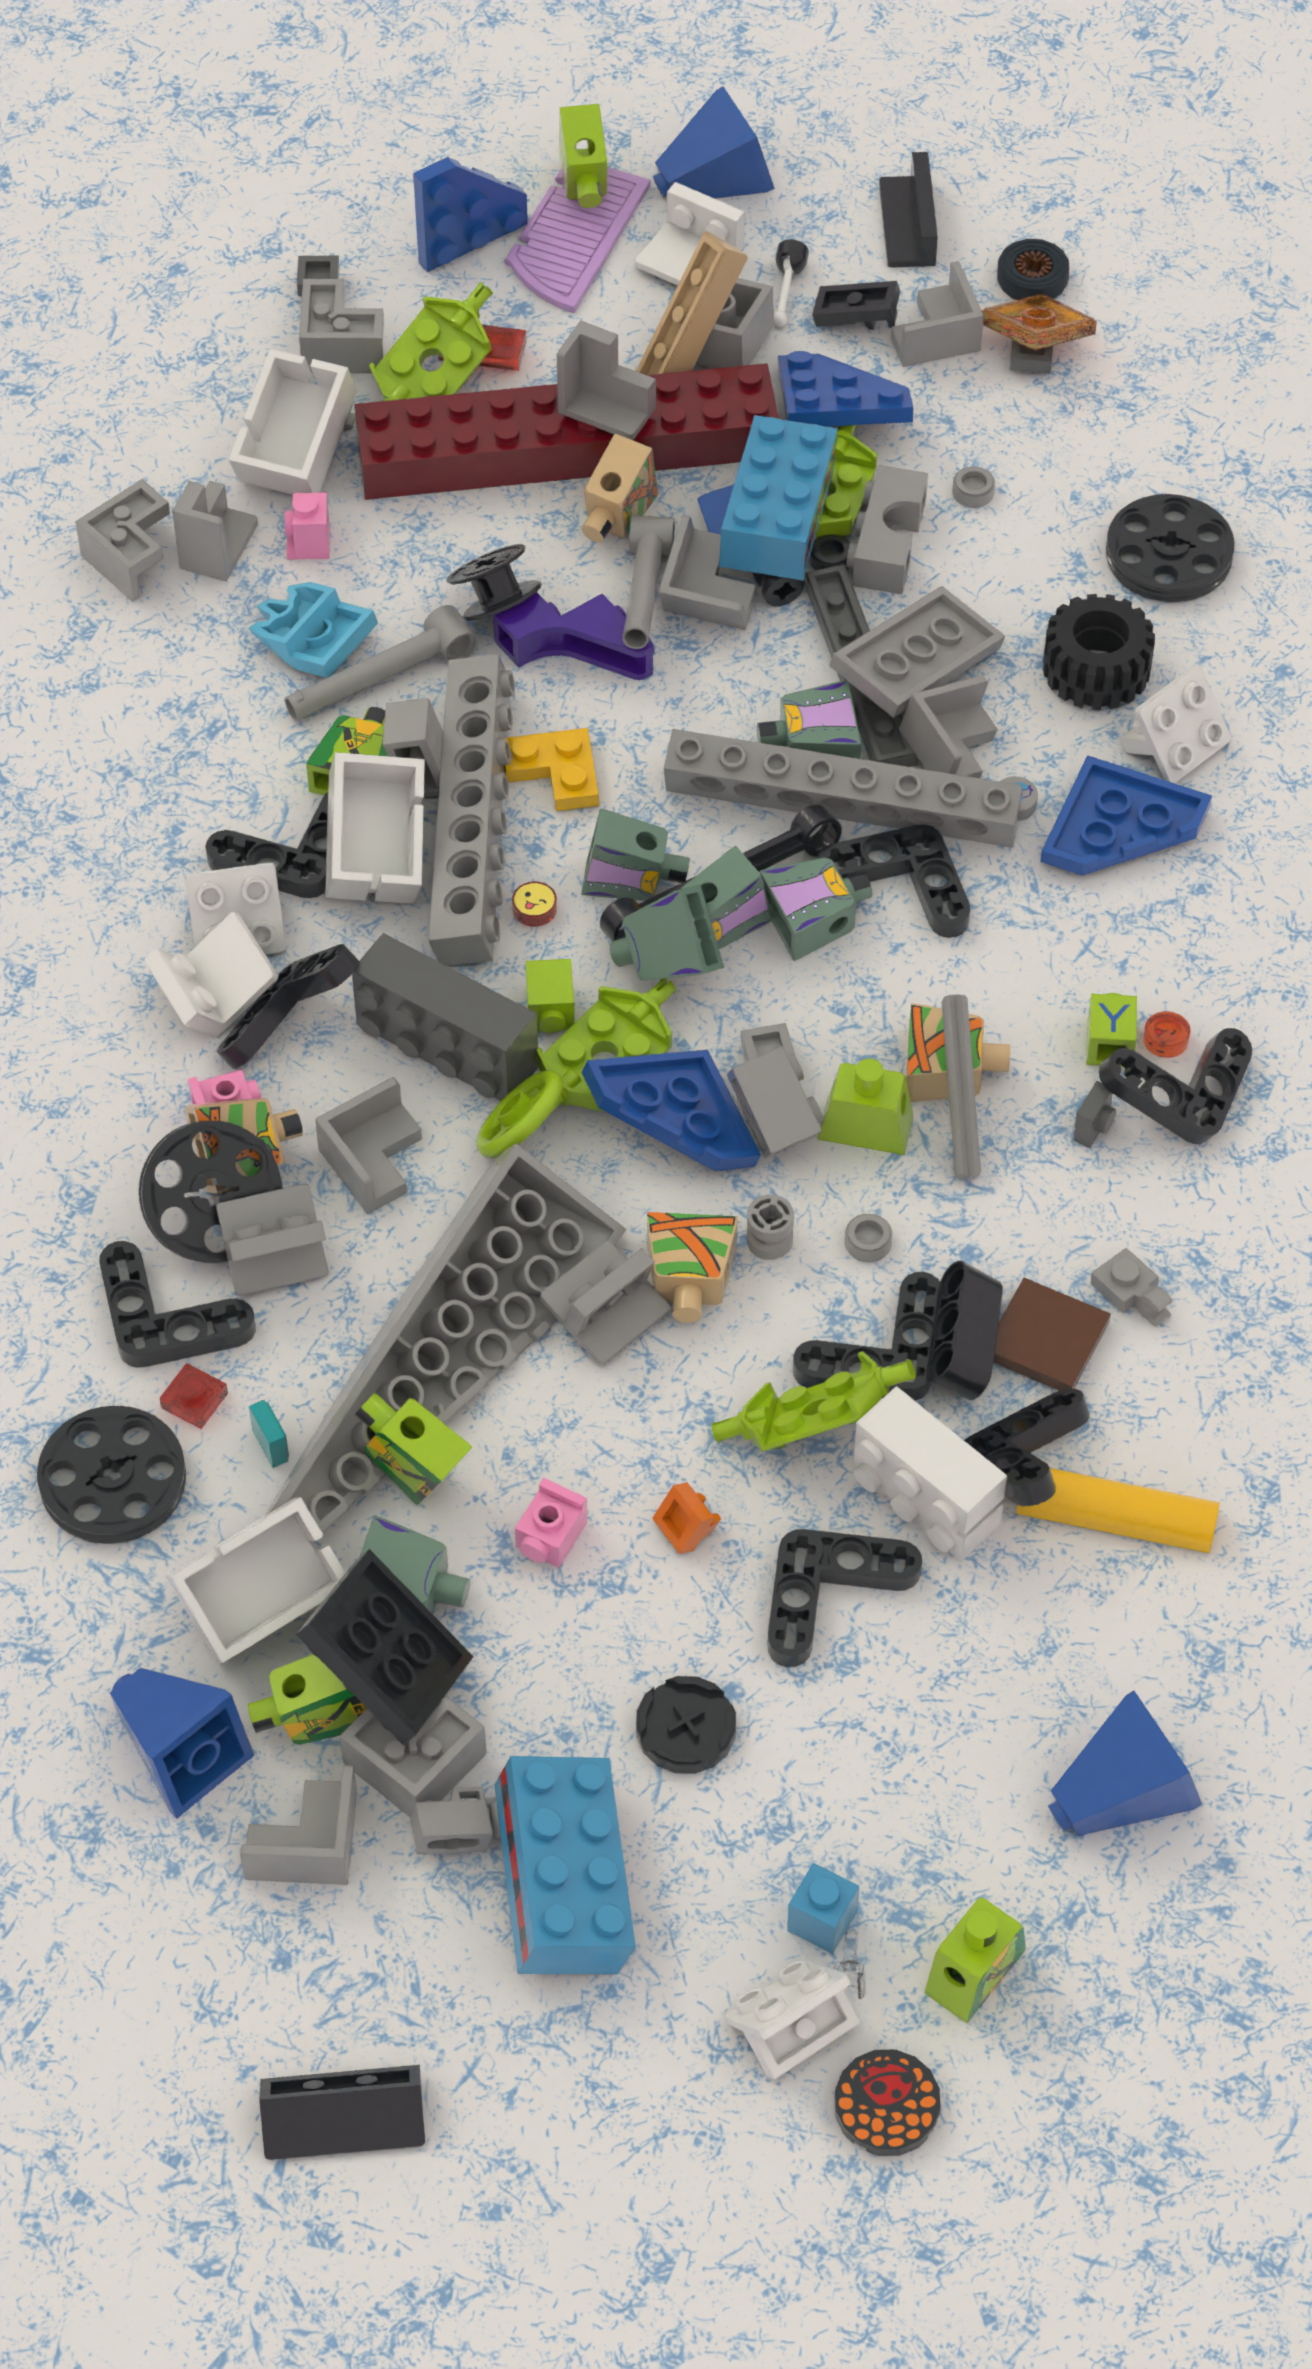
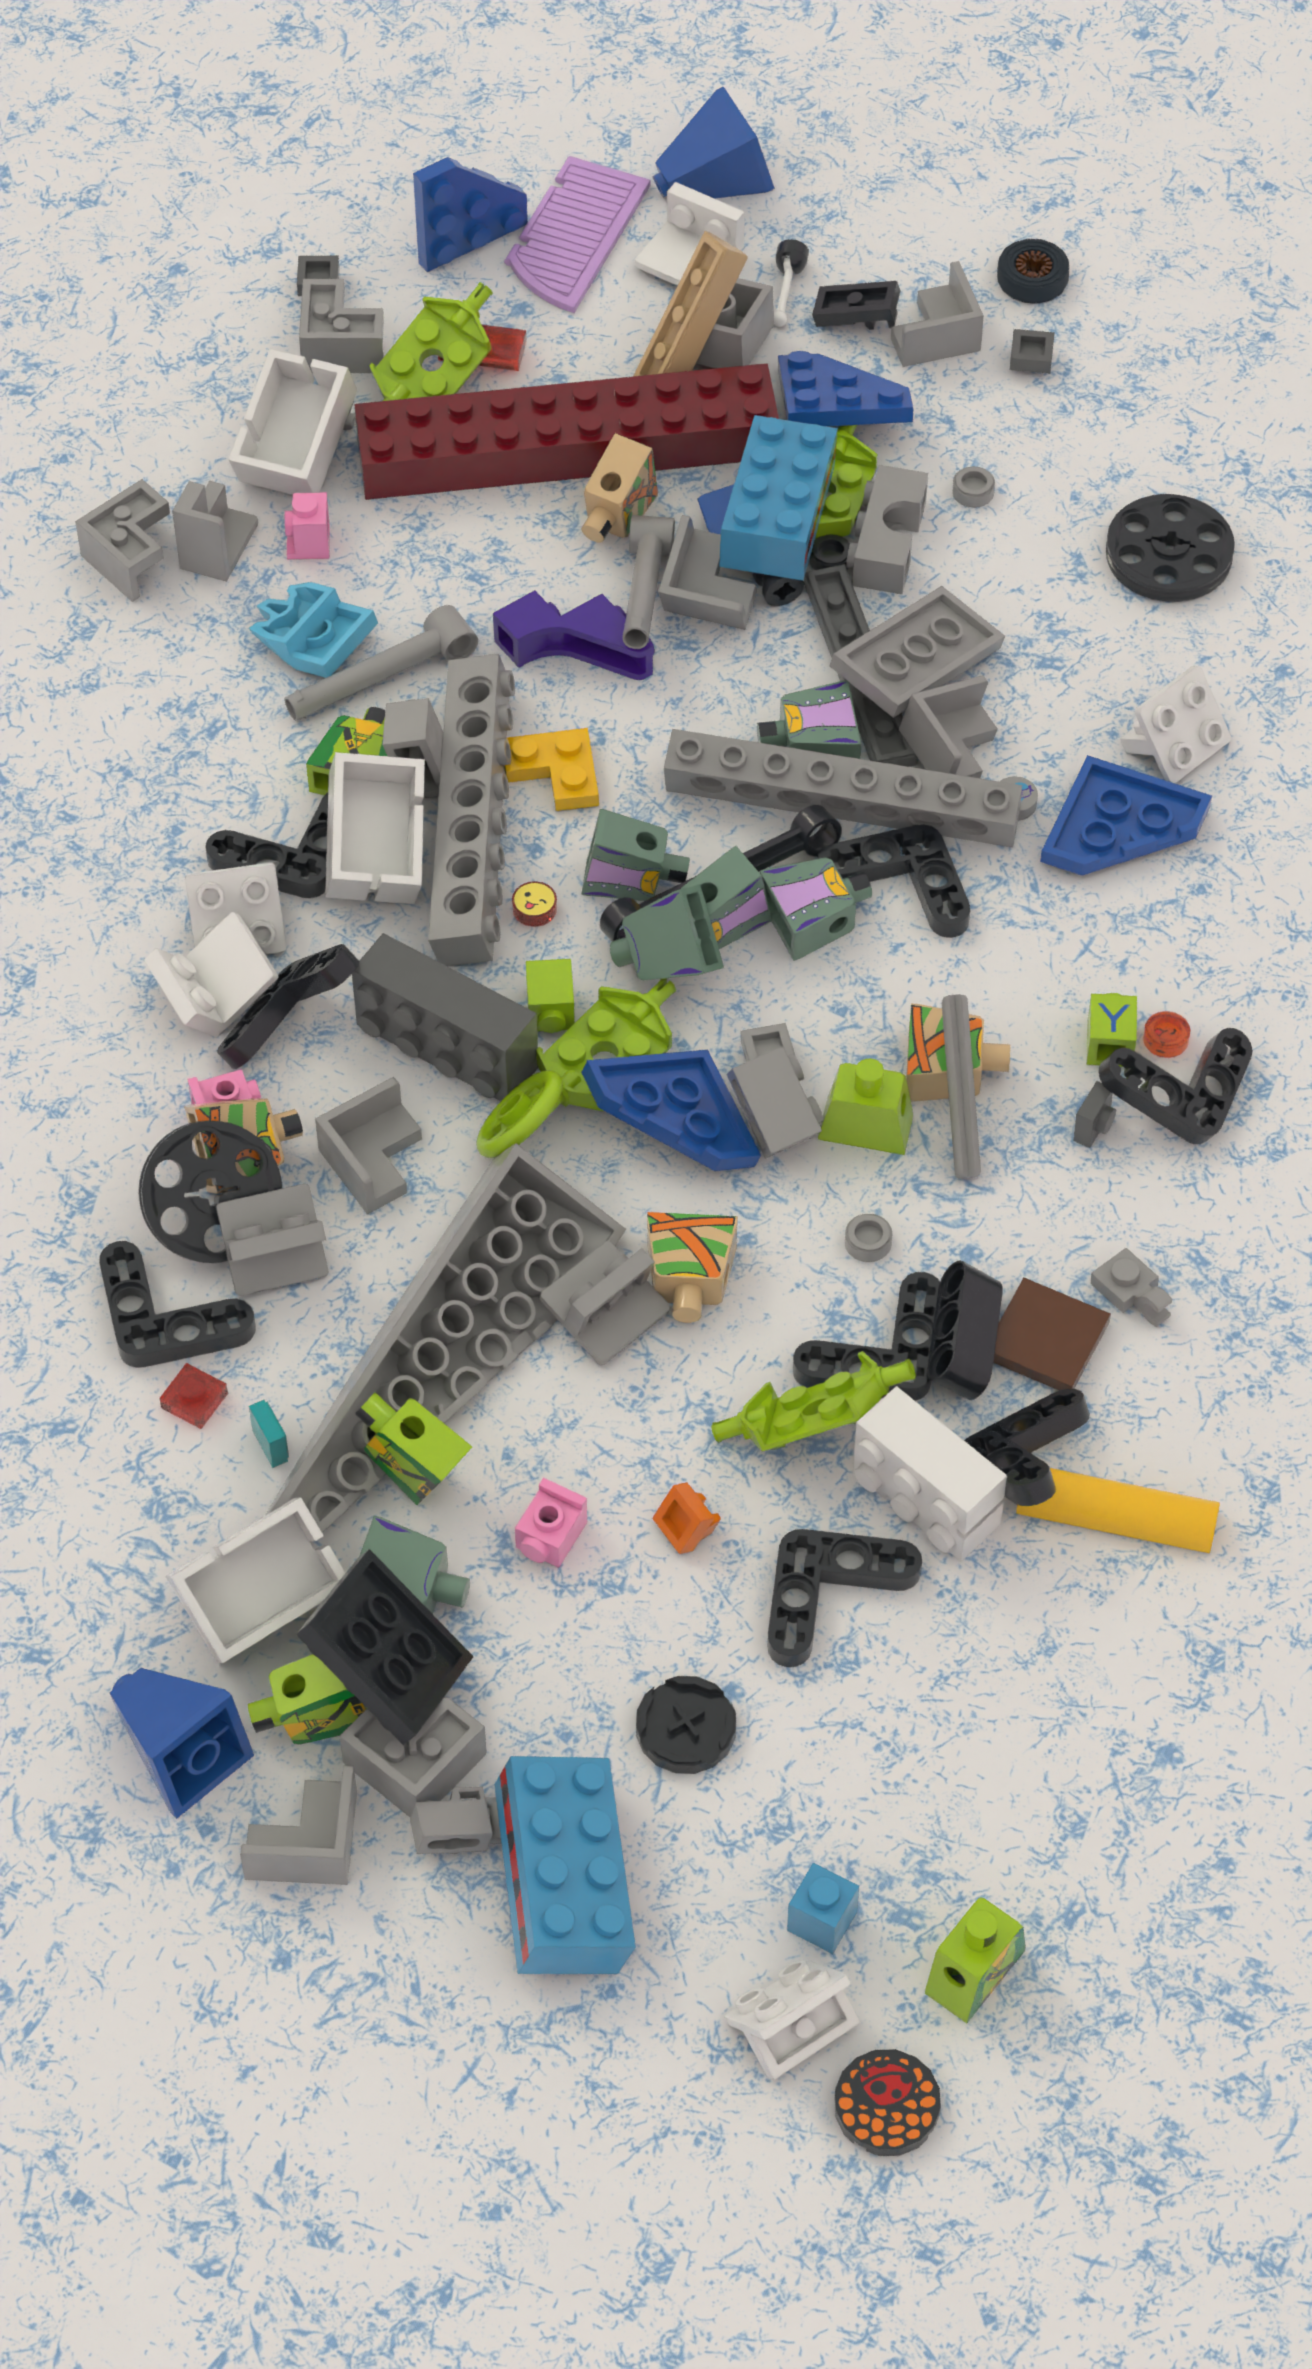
black wedge [37,1406,186,1544] -> none
black panel [259,2065,425,2160] -> none
black piece [446,544,542,621] -> none
light grey panel [557,320,656,440] -> none
lime torso [559,104,607,208] -> none
light grey wheel [747,1195,794,1260] -> none
clear hand [833,1929,866,1999] -> none
black panel [879,152,938,268] -> none
clear orange tile [981,294,1097,350] -> none
black tyre [1043,594,1155,710] -> none
blue slope [1048,1690,1202,1836] -> none

